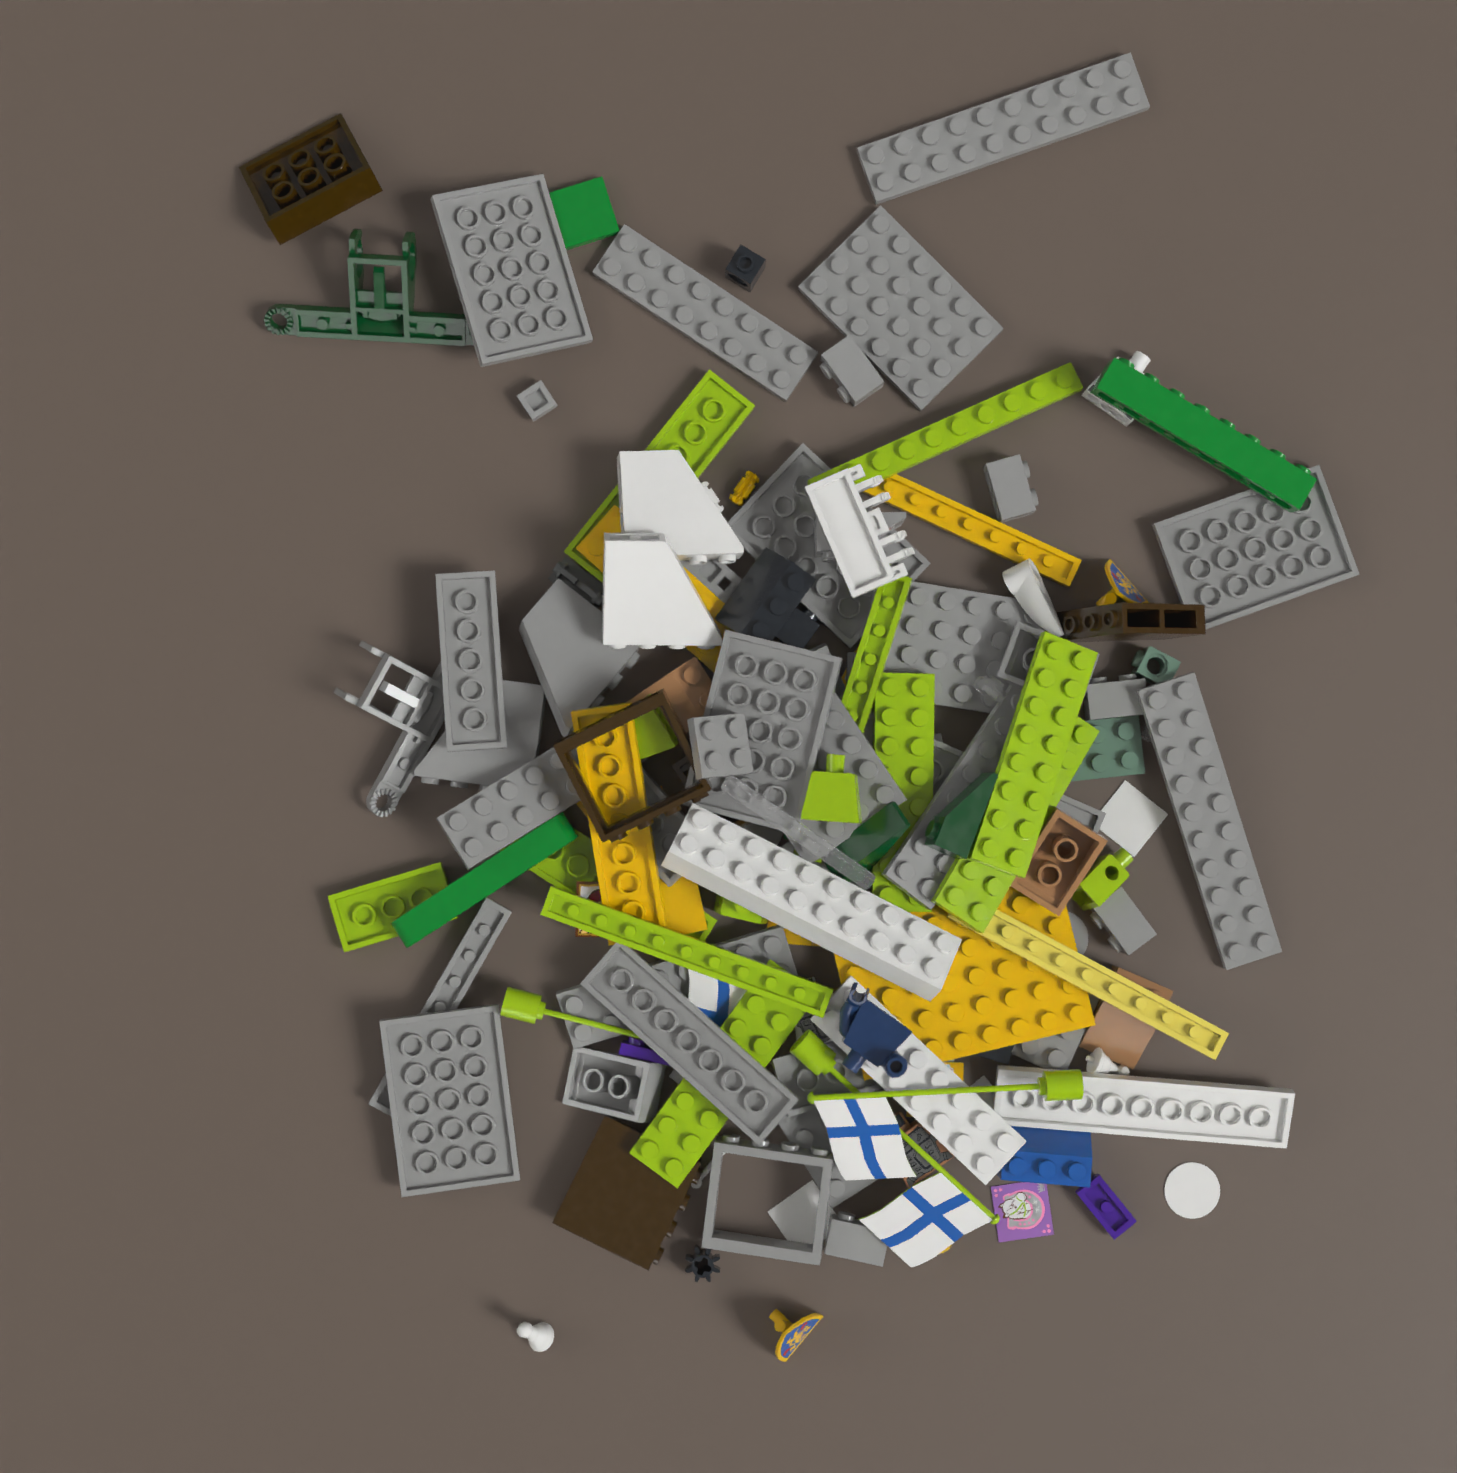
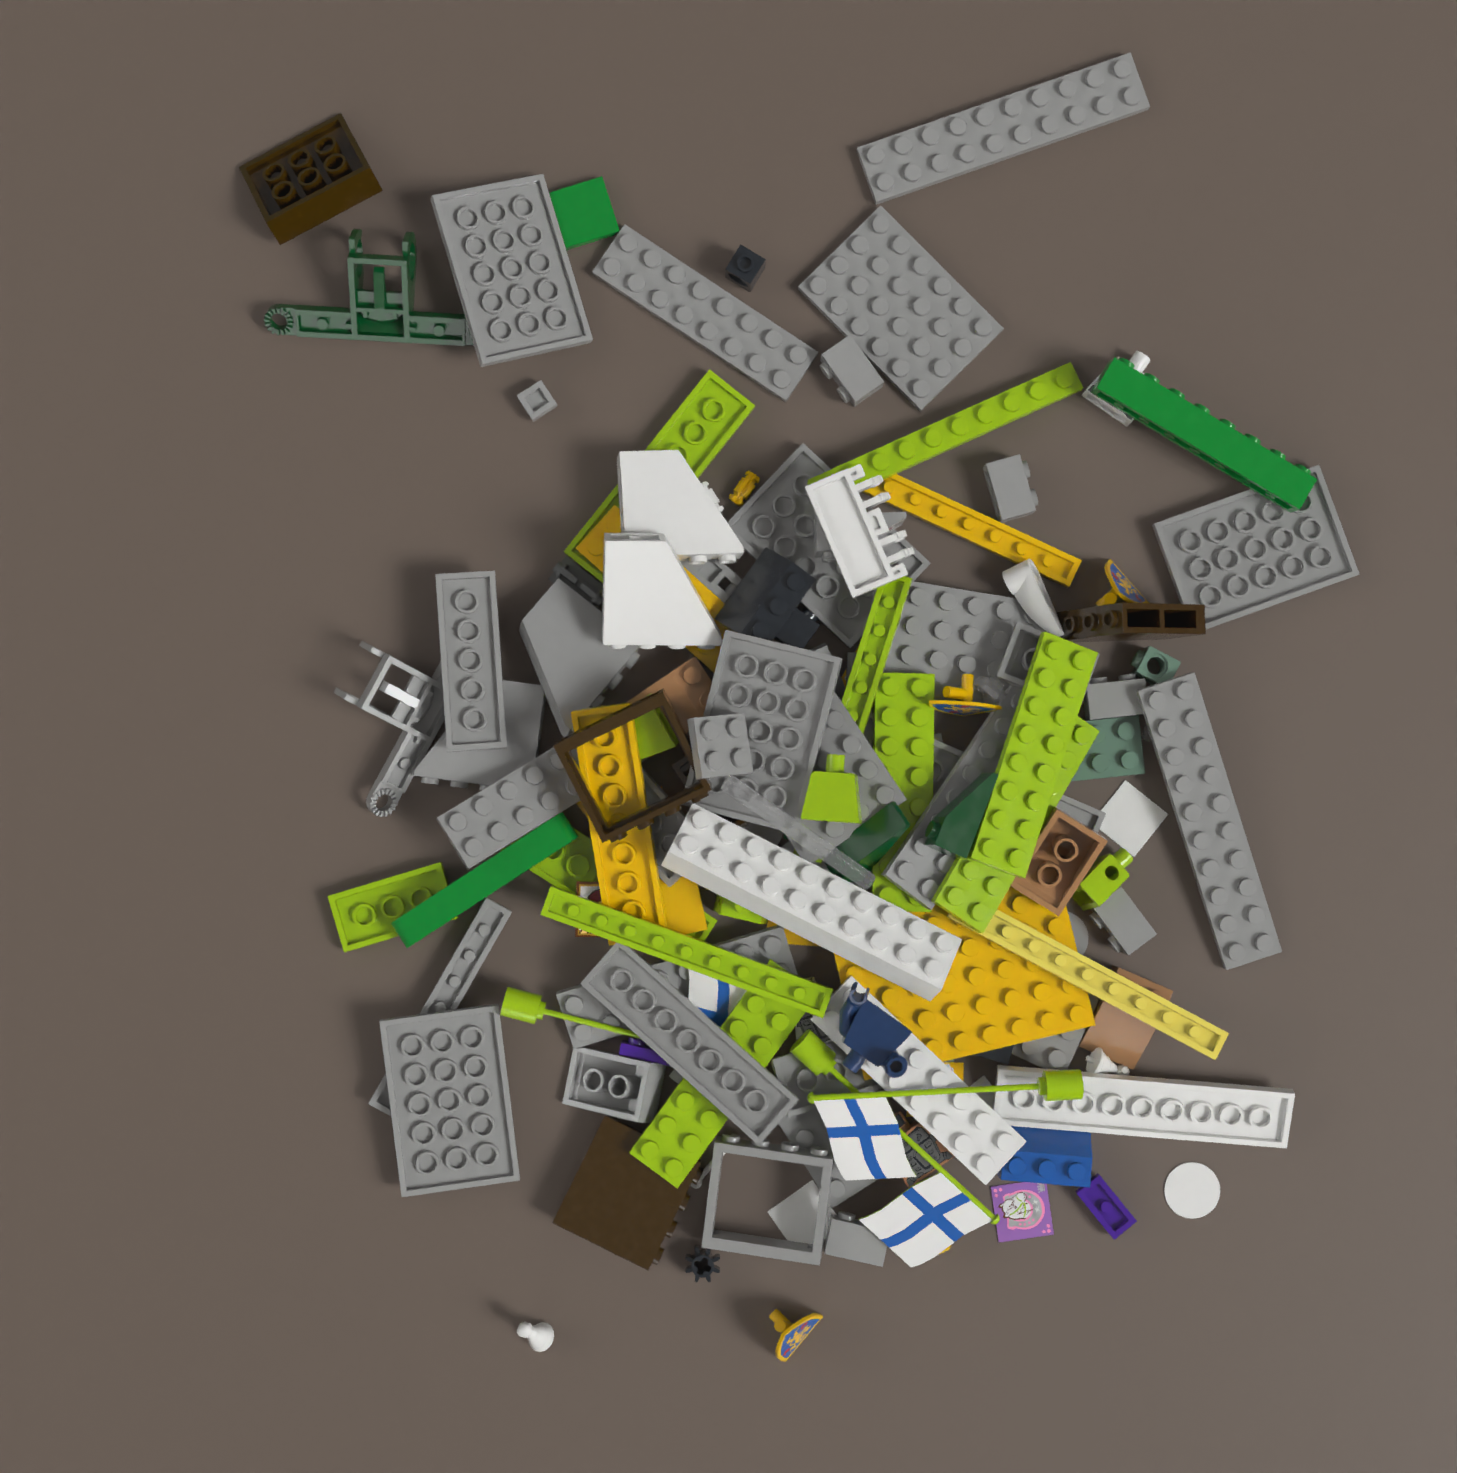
none -> shield [929,674,1002,716]

